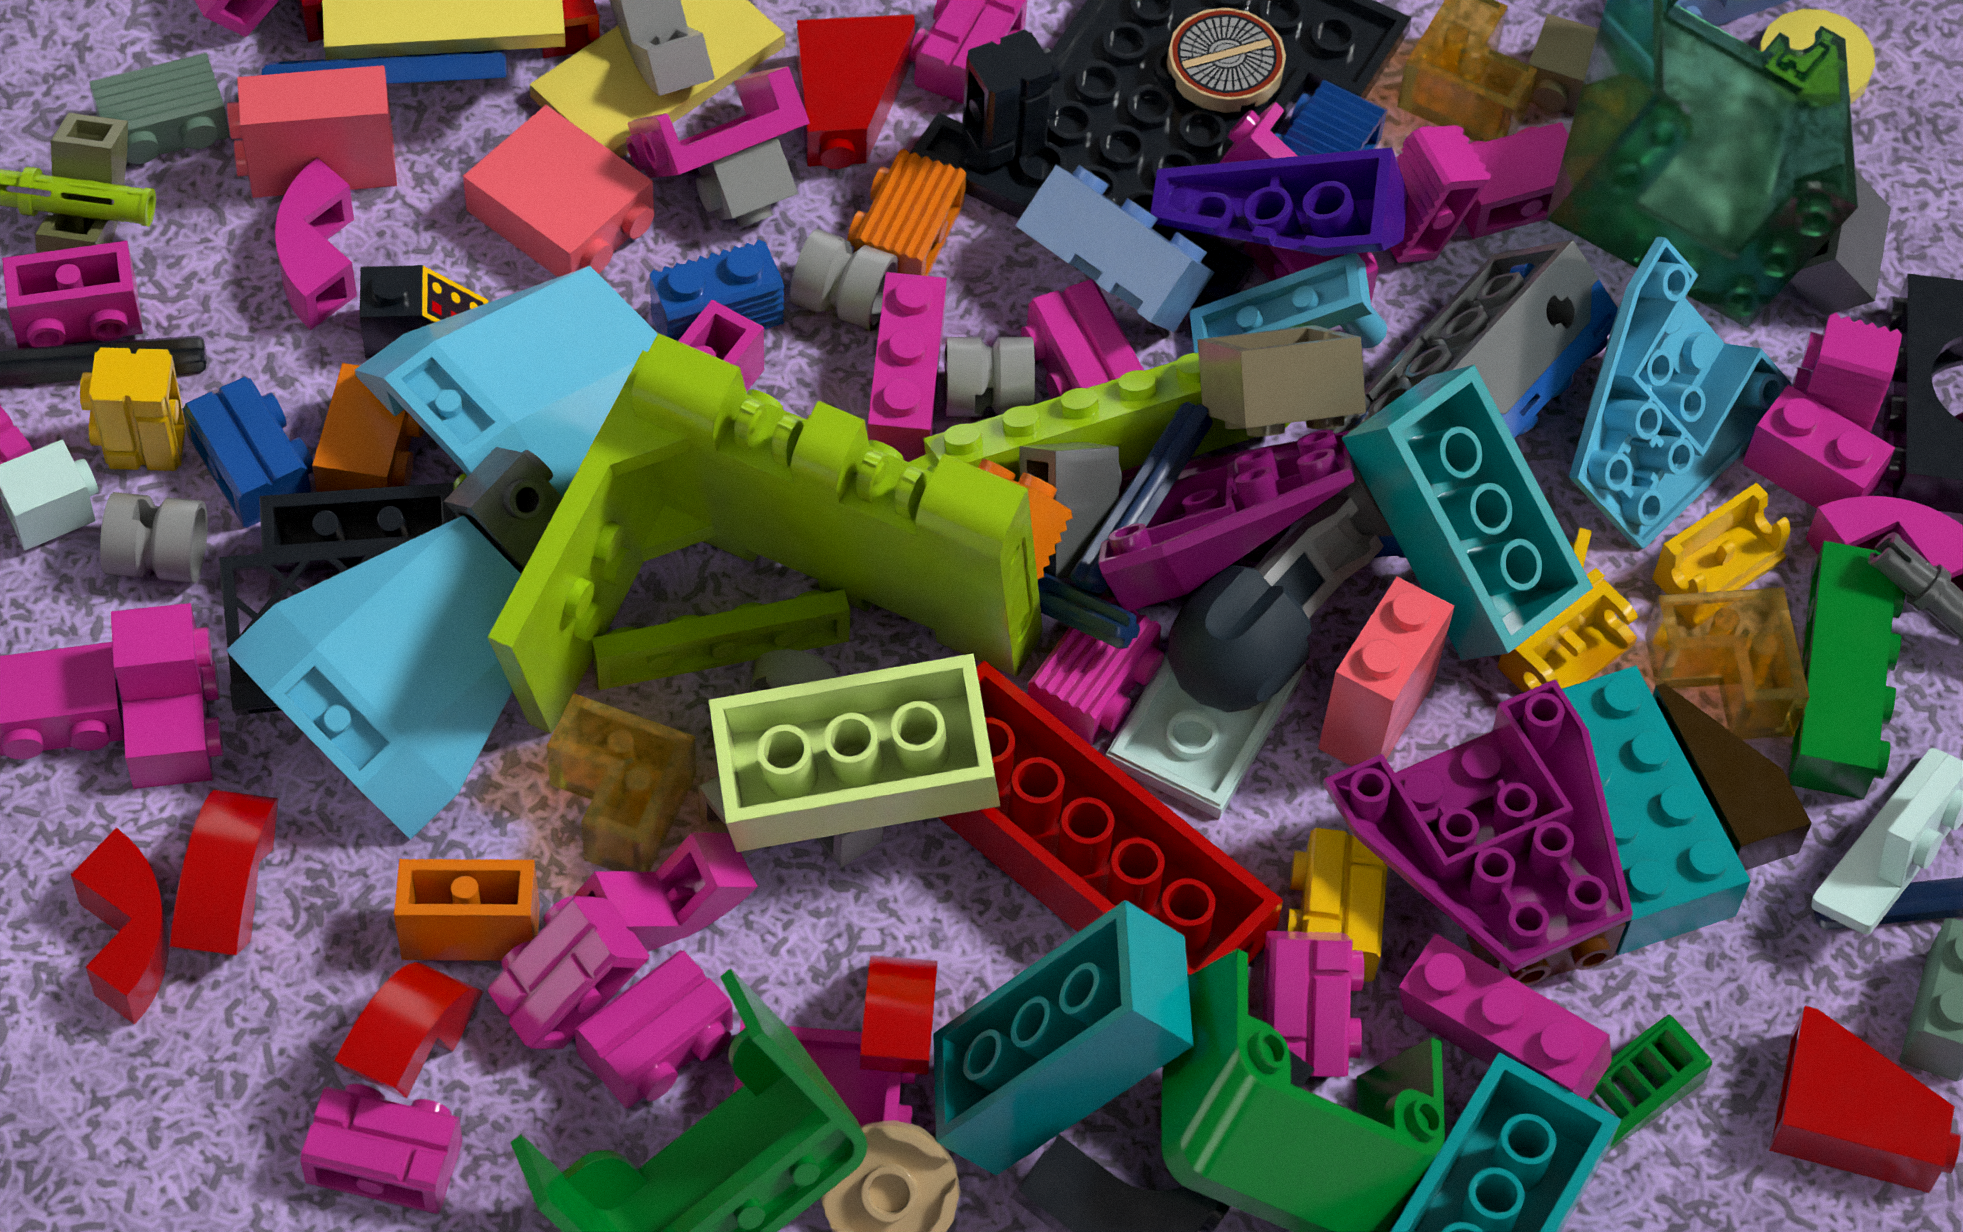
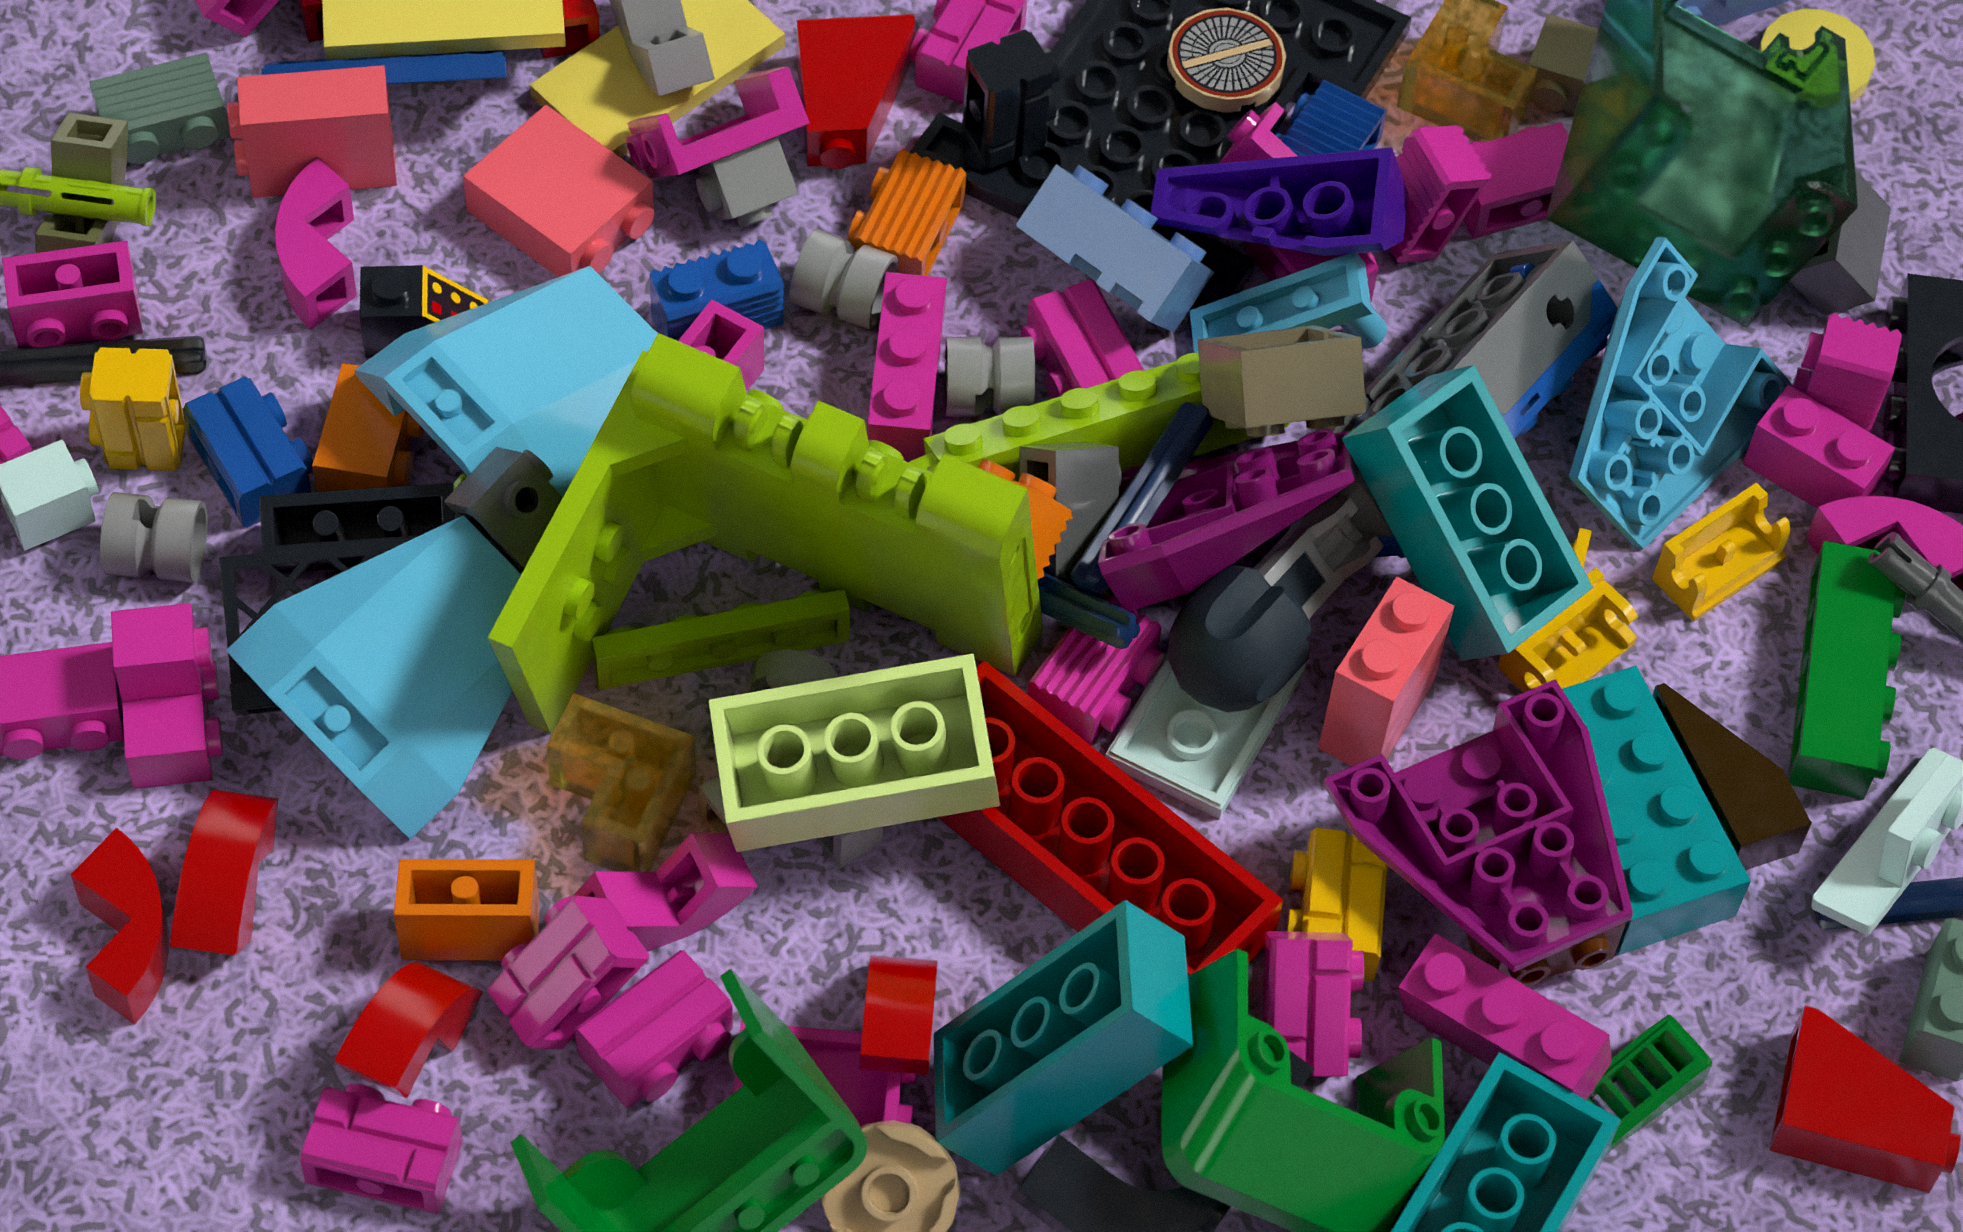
clear yellow brick [1645,587,1810,740] -> none

